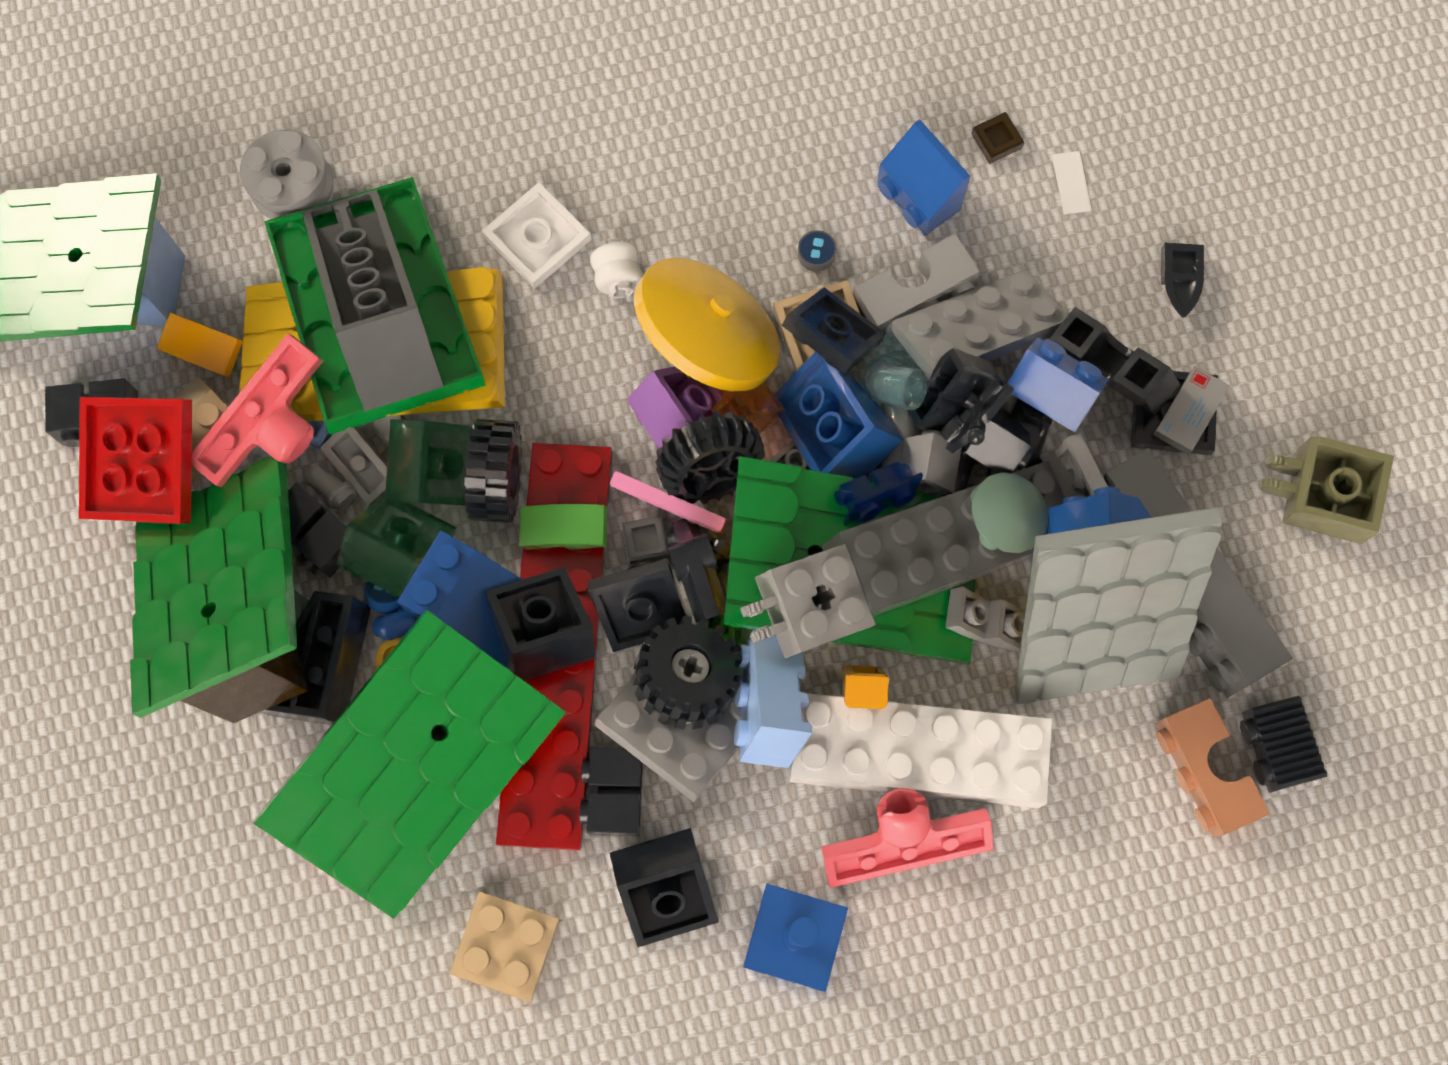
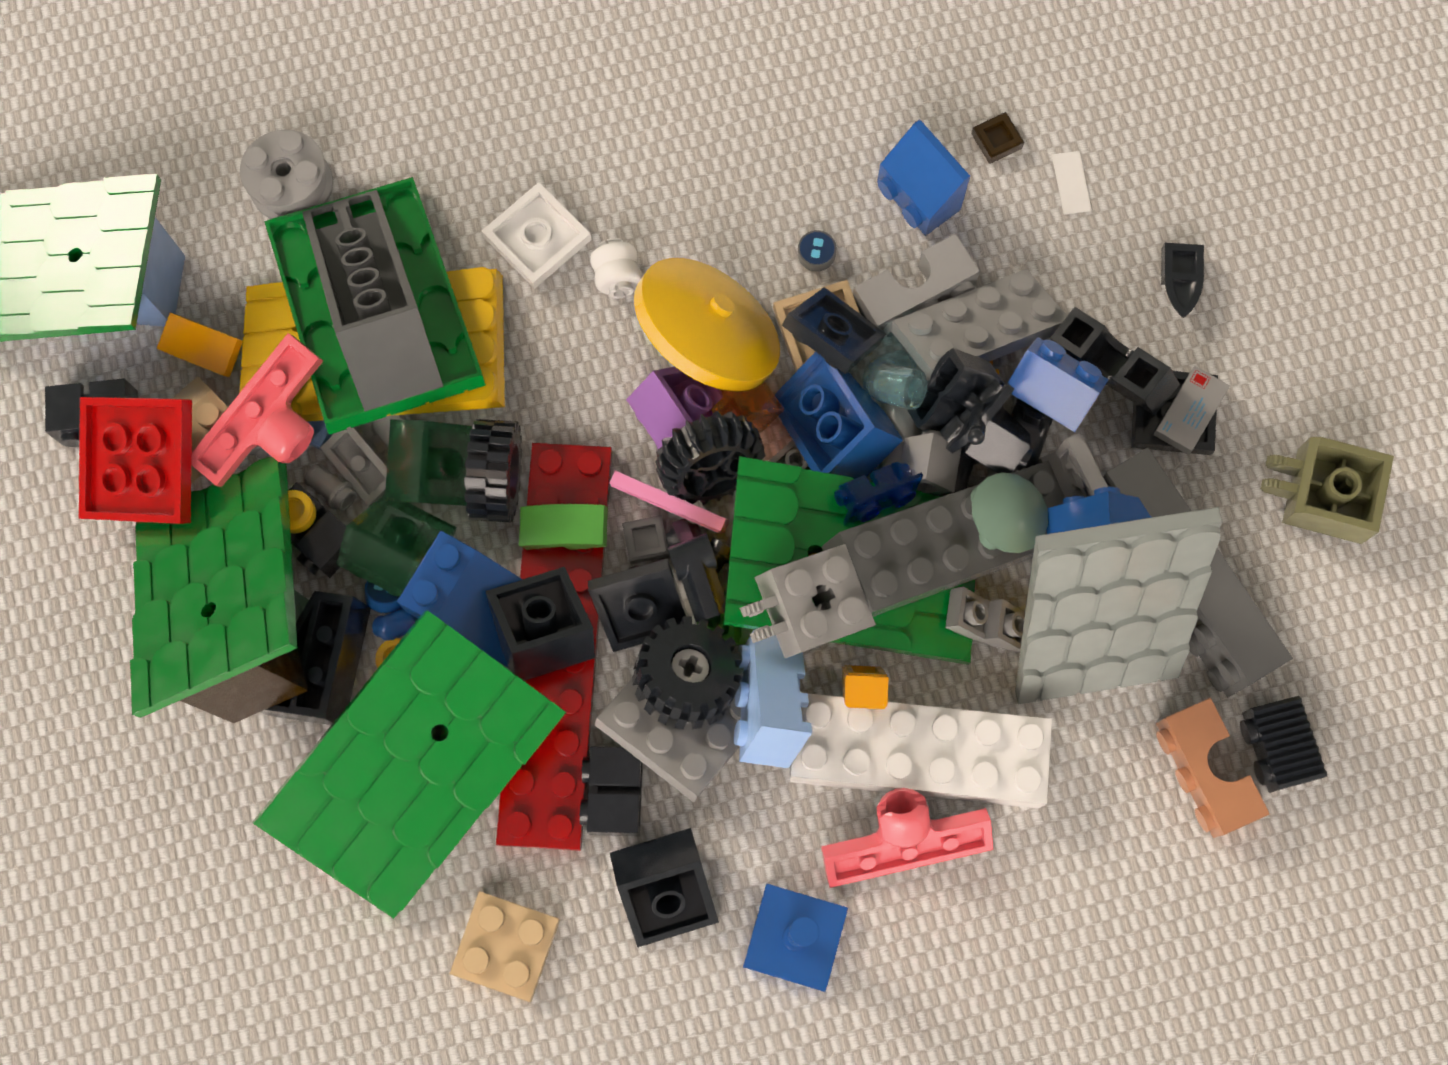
none -> yellow tile [288,490,316,533]

